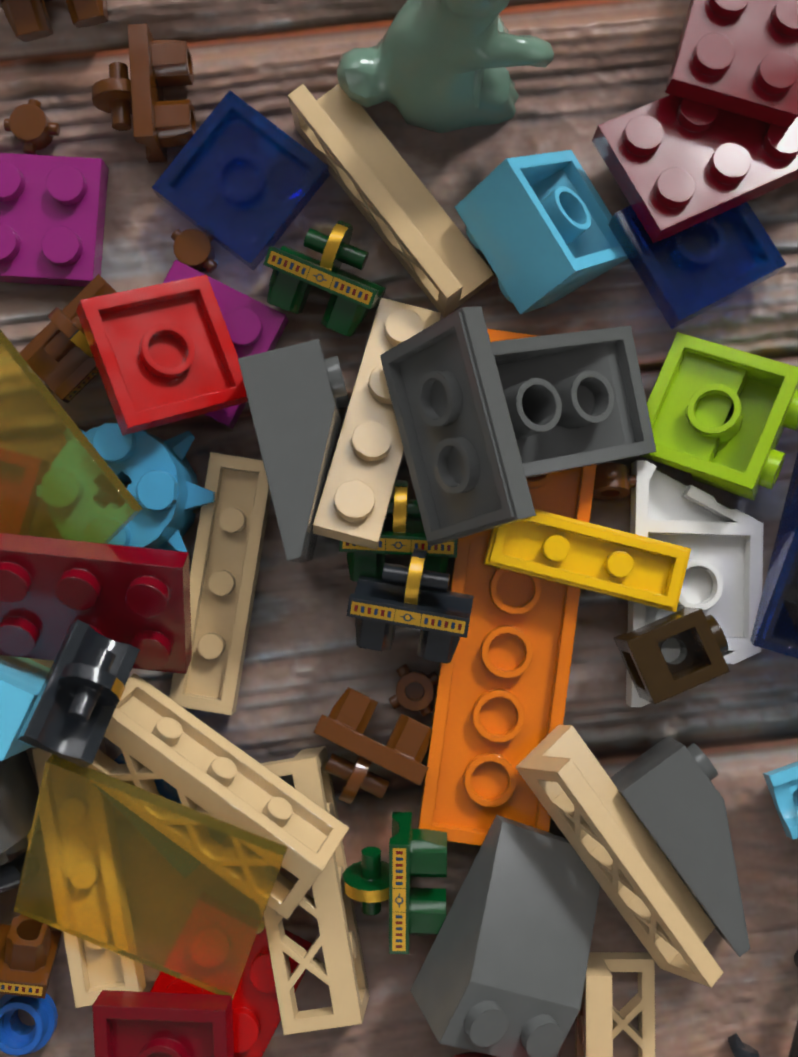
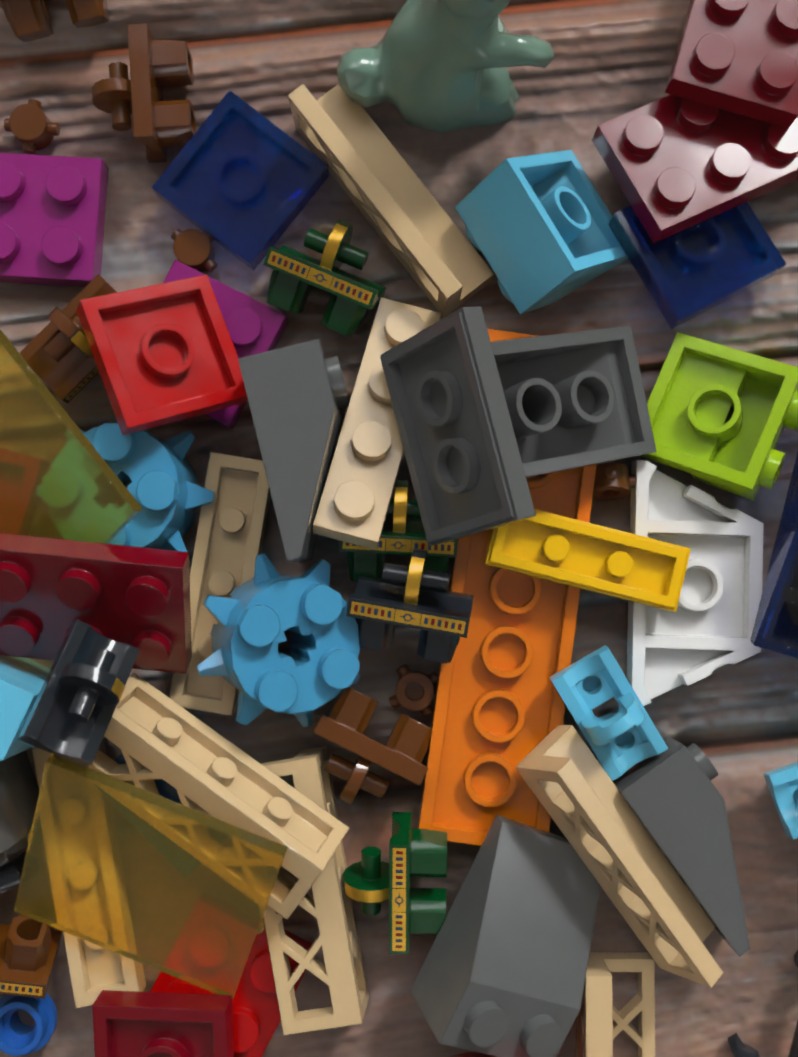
dark brown brick [614,607,730,704] -> none
none -> dark azure brick [197,554,360,727]
none -> medium azure hips [550,645,668,781]

